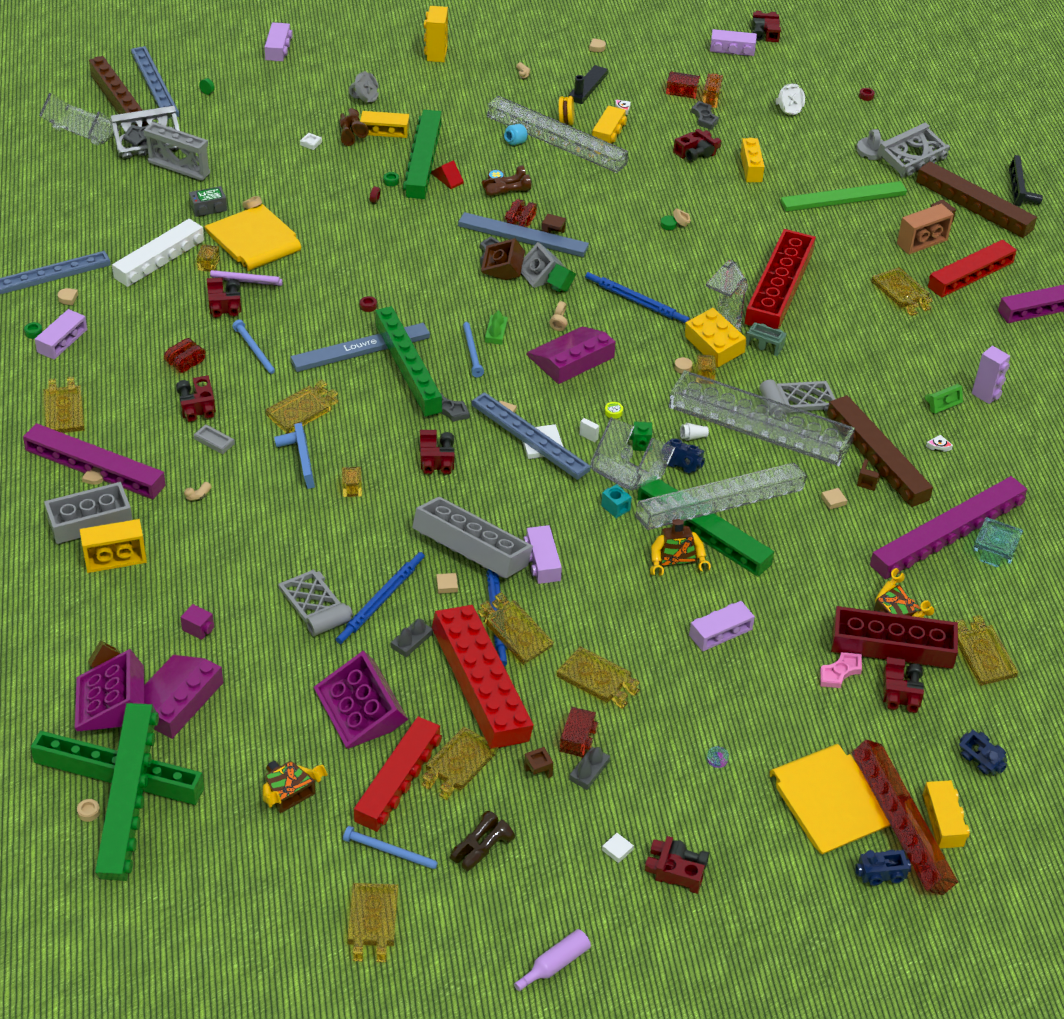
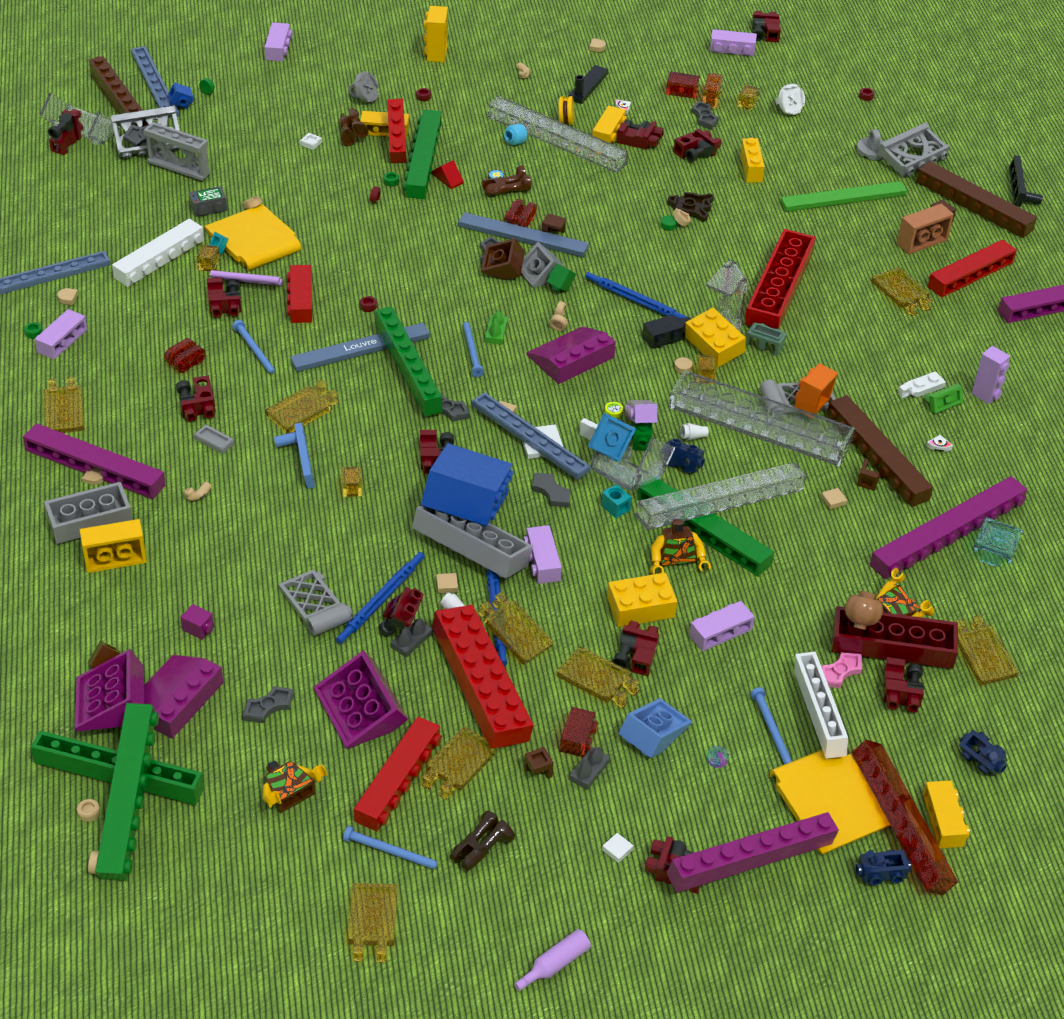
none -> dark red hips [48,109,84,155]
none -> tan tile [88,851,99,874]
none -> blue brick [168,82,194,109]
none -> teal tile [208,232,229,254]
none -> dark grey tile [243,686,294,723]
none -> red brick [287,265,312,323]
none -> dark red hips [379,587,424,637]
none -> red brick [387,99,407,163]
none -> dark red tile [416,88,431,101]
none -> blue brick [421,443,514,526]
none -> white cone [440,592,465,609]
none -> dark grey tile [533,473,571,507]
none -> dark azure tile [588,413,636,462]
none -> yellow brick [607,572,678,627]
none -> dark red hips [612,620,659,677]
none -> dark red hips [617,119,664,150]
none -> medium blue slope [618,698,692,758]
none -> lavender brick [625,400,657,423]
none -> black hinge [642,315,691,349]
none -> magenta brick [667,812,839,893]
none -> dark brown tile [668,192,714,221]
none -> clear yellow brick [737,84,760,111]
none -> medium blue bar [750,687,792,764]
none -> orange piece [794,363,838,418]
none -> white brick [794,652,848,759]
none -> medium nougat plant [845,591,883,630]
none -> white hinge [898,371,946,398]

